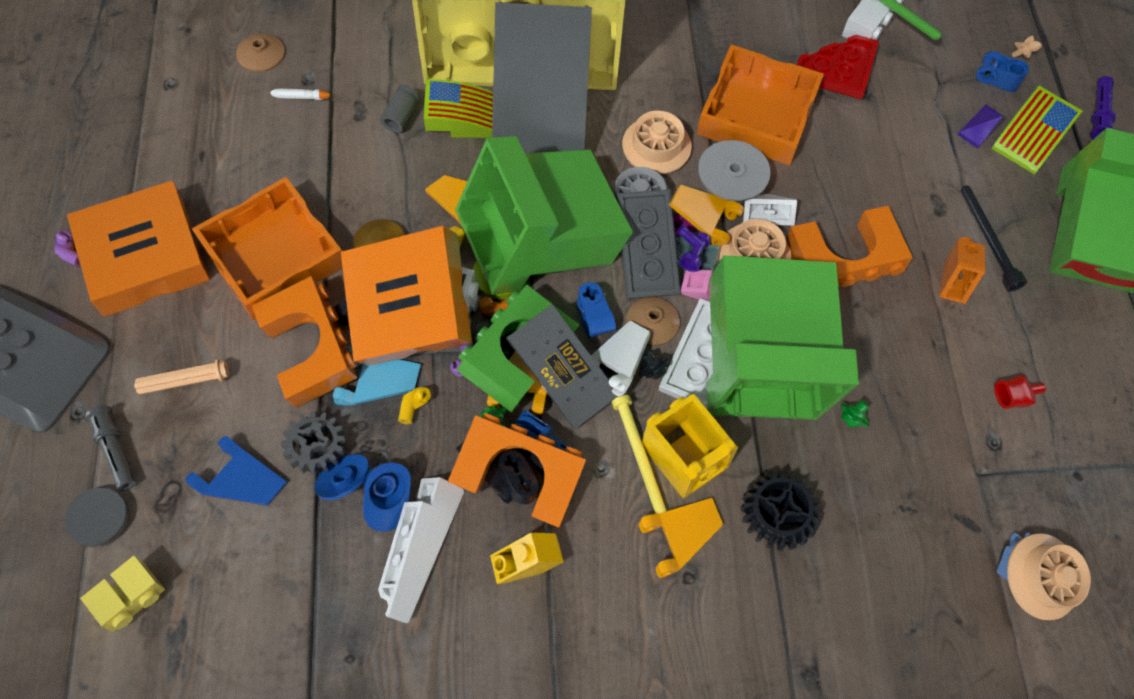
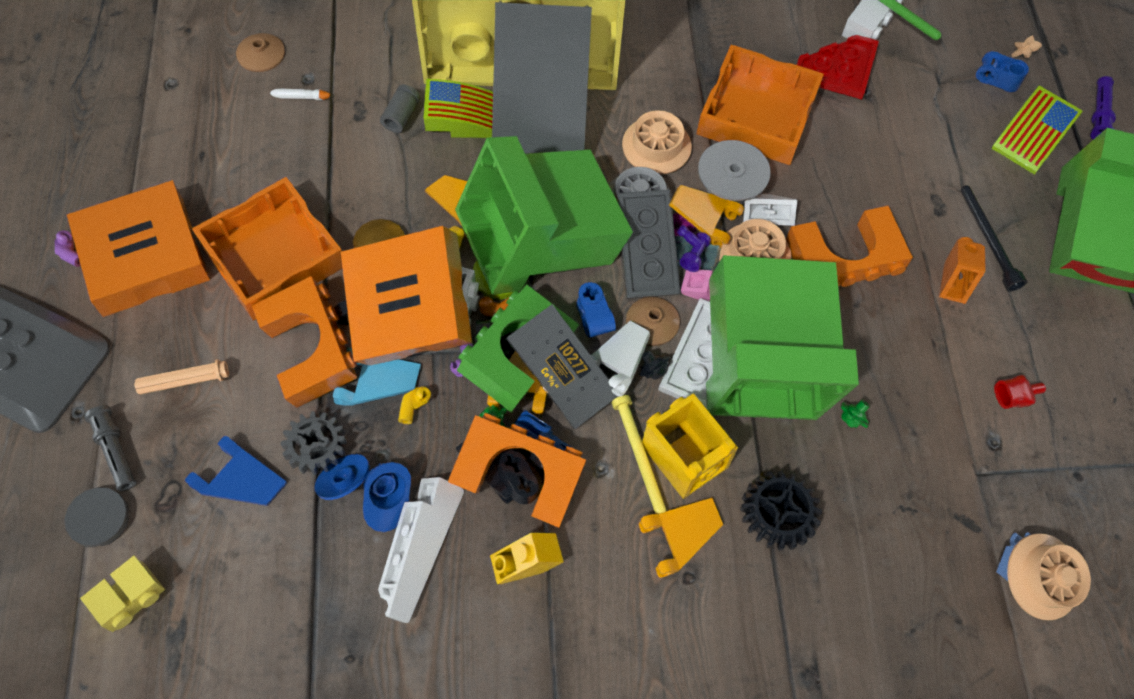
dark purple slope [958,104,1006,148] -> none

